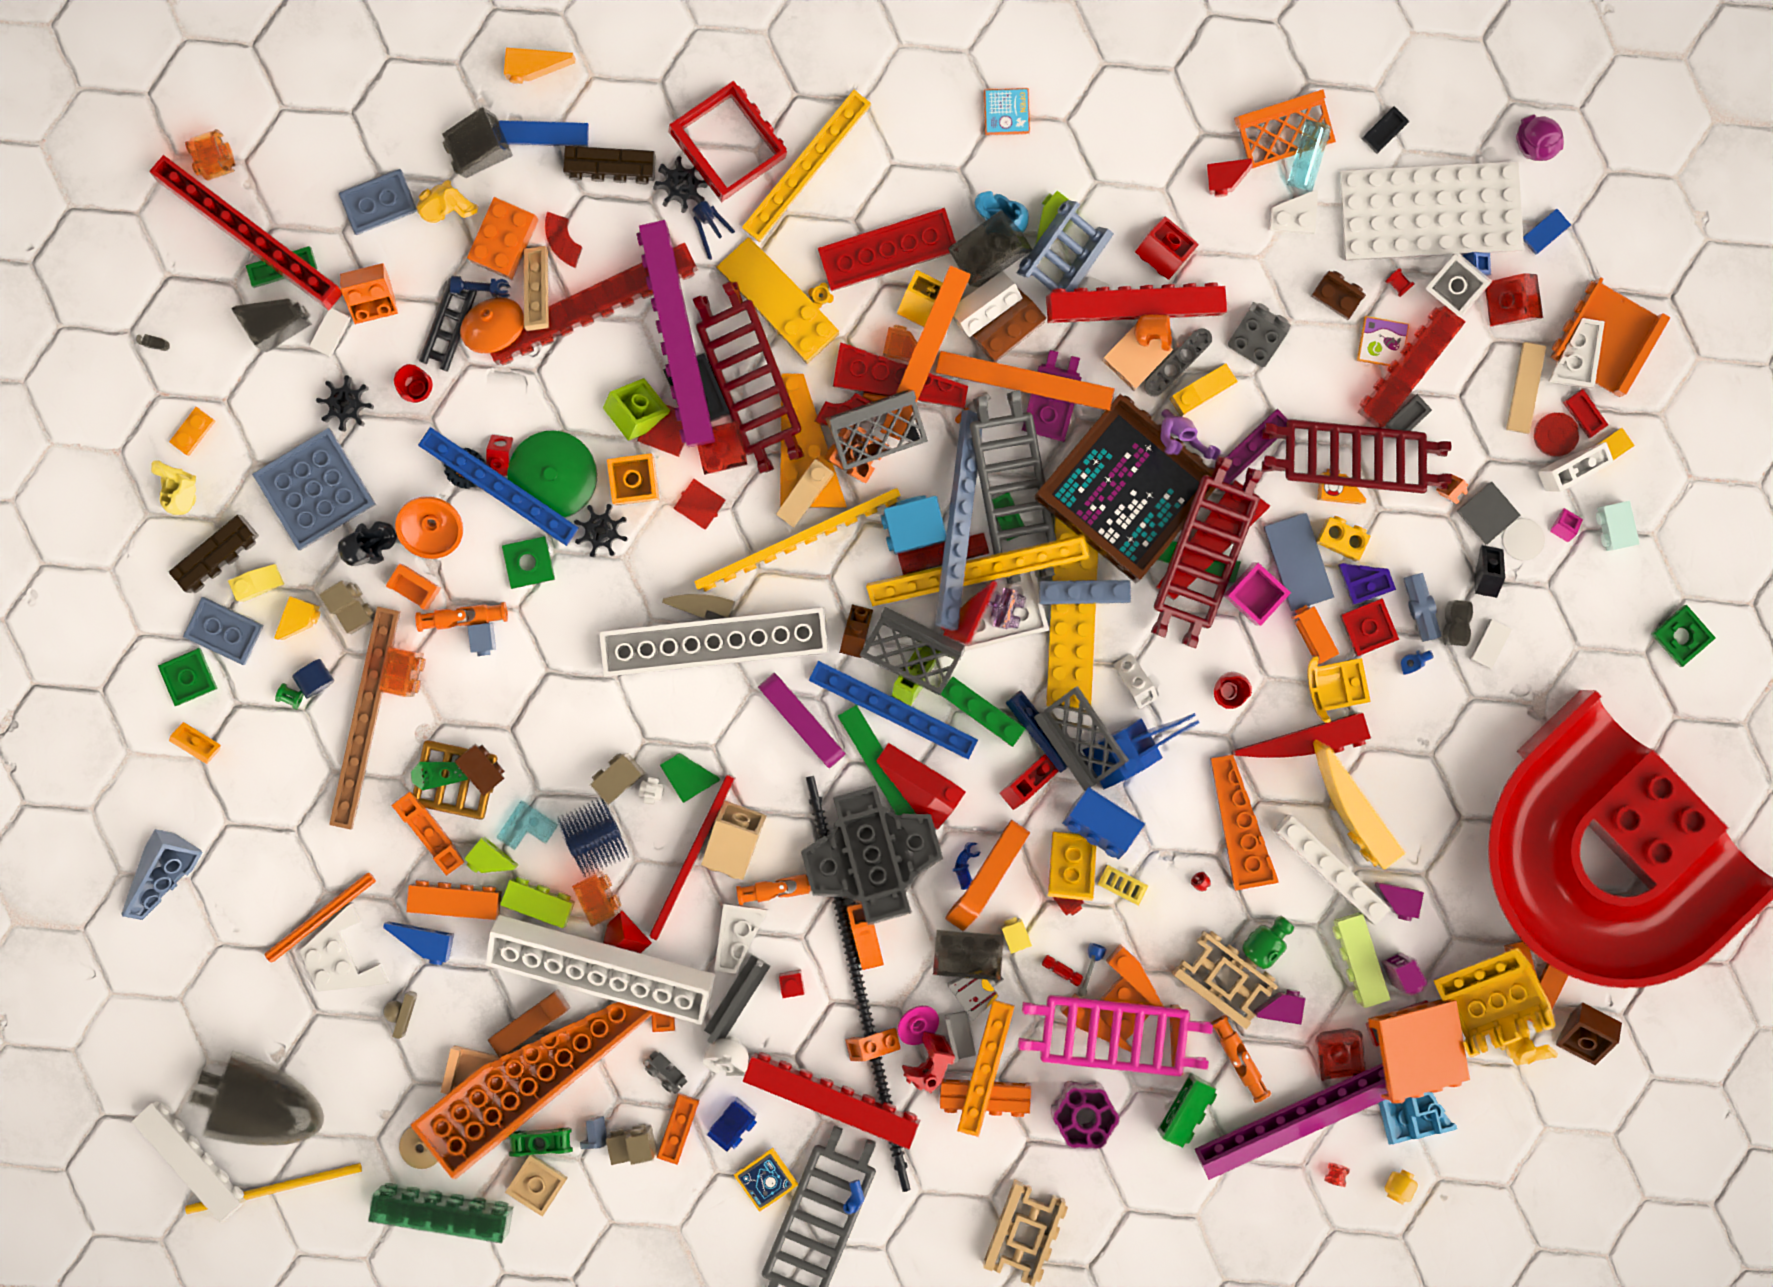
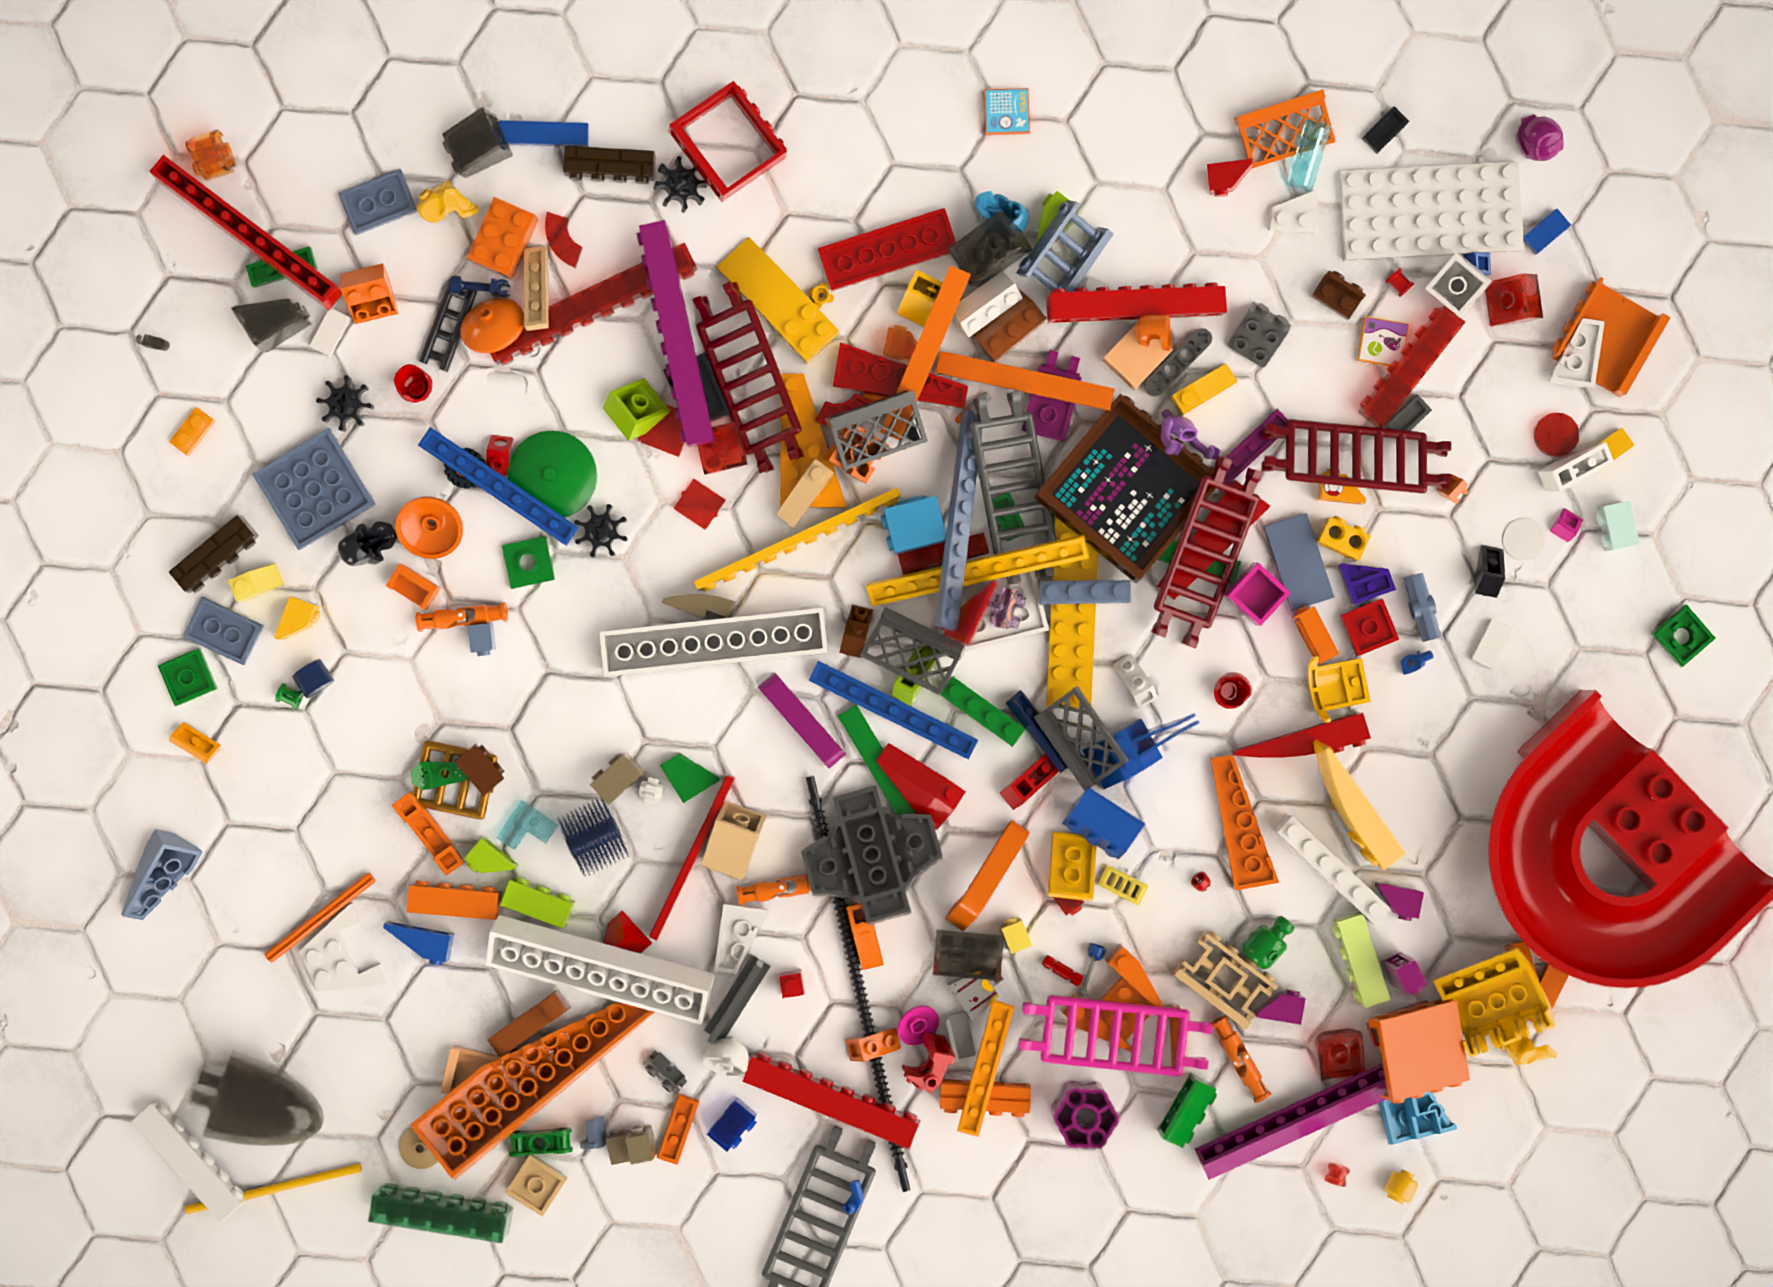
light yellow head [151,460,196,515] -> none
dark tan brick [319,581,374,634] -> none
medium nougat plate [329,607,401,830] -> none
clear orange brick [379,647,426,697] -> none
dark tan tile [383,991,418,1039] -> none
light orange slope [504,47,576,84] -> none
clear orange brick [572,871,622,927] -> none
light orange brick [607,454,660,506] -> none
orange tile [651,1012,675,1032] -> none
dark blue plant [692,201,735,260] -> none
slope [734,1147,798,1212] -> none
yellow plate [742,90,871,243] -> none
clear blue piece [952,841,981,890] -> none
tan fence [983,1179,1068,1287] -> none
red slope [1135,216,1199,280] -> none
clear smoke brick [1442,600,1473,647] -> none
dark grey tile [1457,482,1521,545] -> none
tan tile [1506,342,1546,434] -> none
reddish brown slope [1556,1002,1622,1066] -> none
red tile [1563,389,1609,438] -> none

